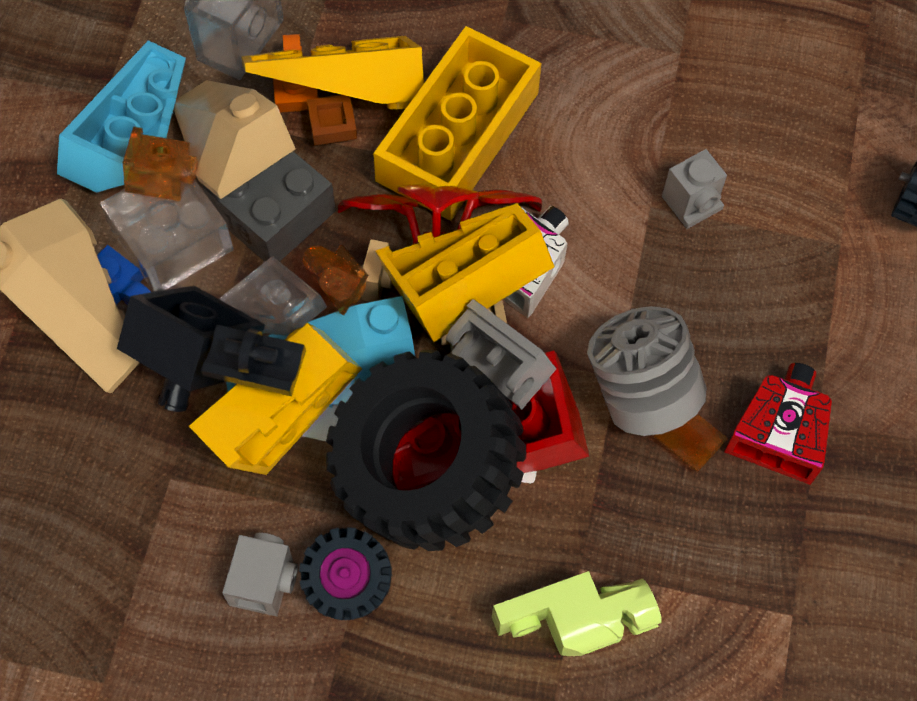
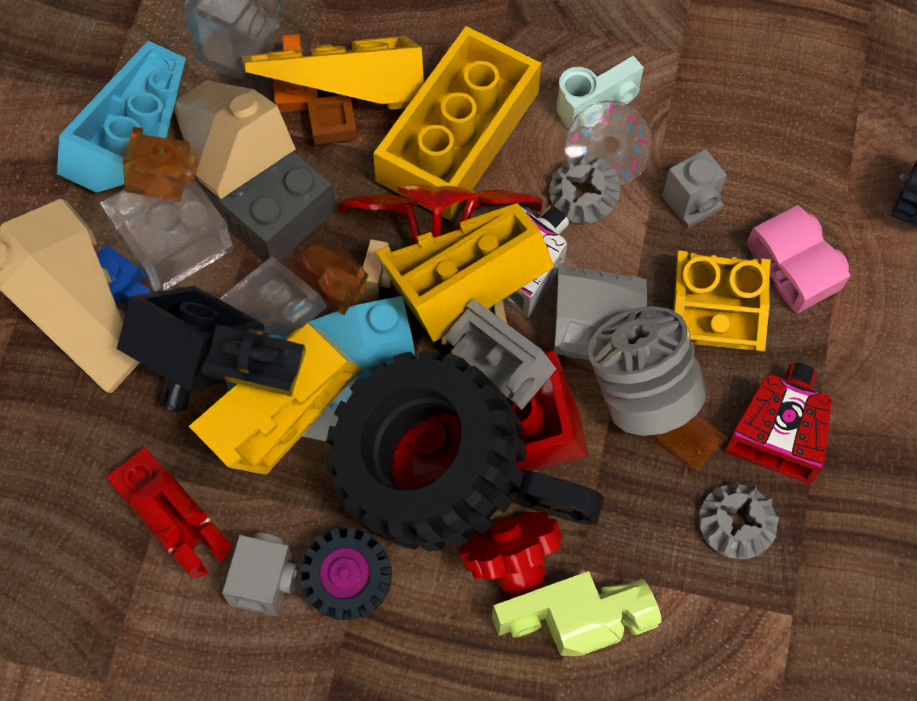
none -> red plate [106,447,232,579]
none -> red plant [459,512,563,599]
none -> black beam [508,470,604,525]
none -> light grey gear [549,153,620,224]
none -> light grey slope [553,262,647,361]
none -> light aqua plate [556,56,644,133]
none -> clear dish [565,100,653,187]
none -> yellow slope [673,250,771,351]
none -> light grey gear [699,481,779,559]
none -> bright pink brick [746,205,850,314]

